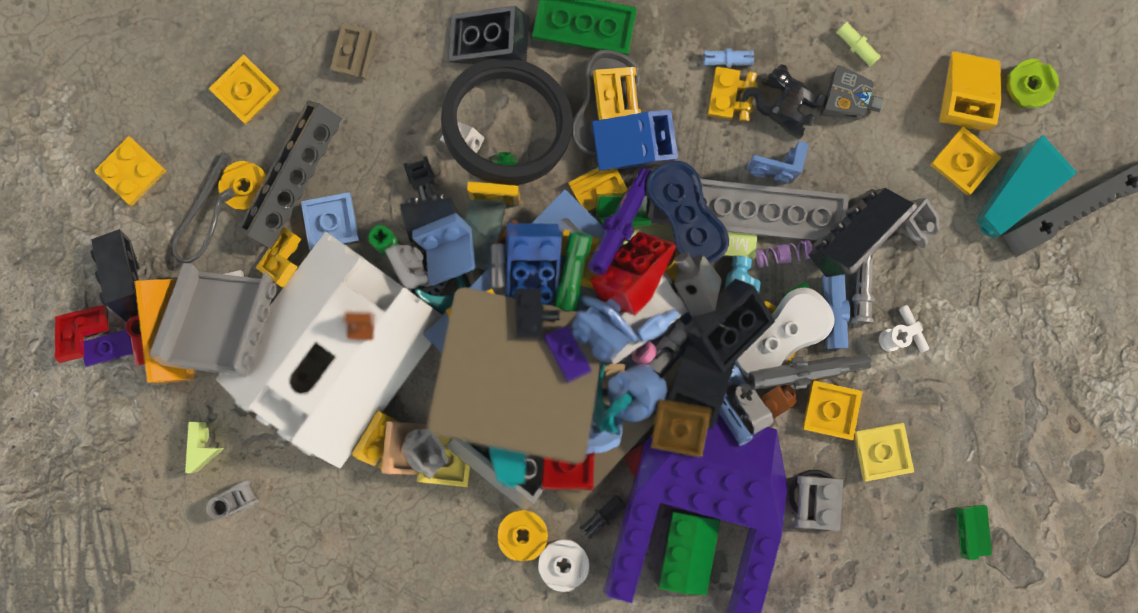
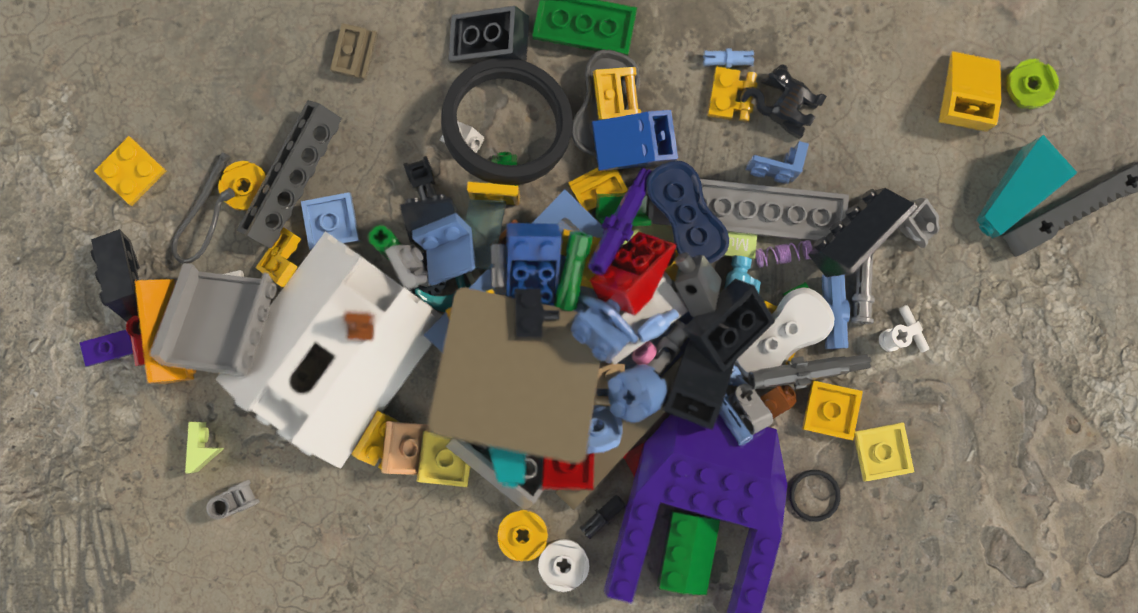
red plate [55,305,109,363] -> none
yellow plate [209,54,281,125] -> none
light grey hand [402,428,448,479] -> none
dark purple plate [544,325,592,383] -> none
teal piece [592,364,632,434] -> none
pearl gold tile [651,399,711,458] -> none
light grey plate [794,476,843,531] -> none
dark grey torso [820,65,884,120] -> none
yellowish green pin [836,21,881,67] -> none
yellow plate [930,126,1002,196] -> none
green panel [956,505,992,560] -> none

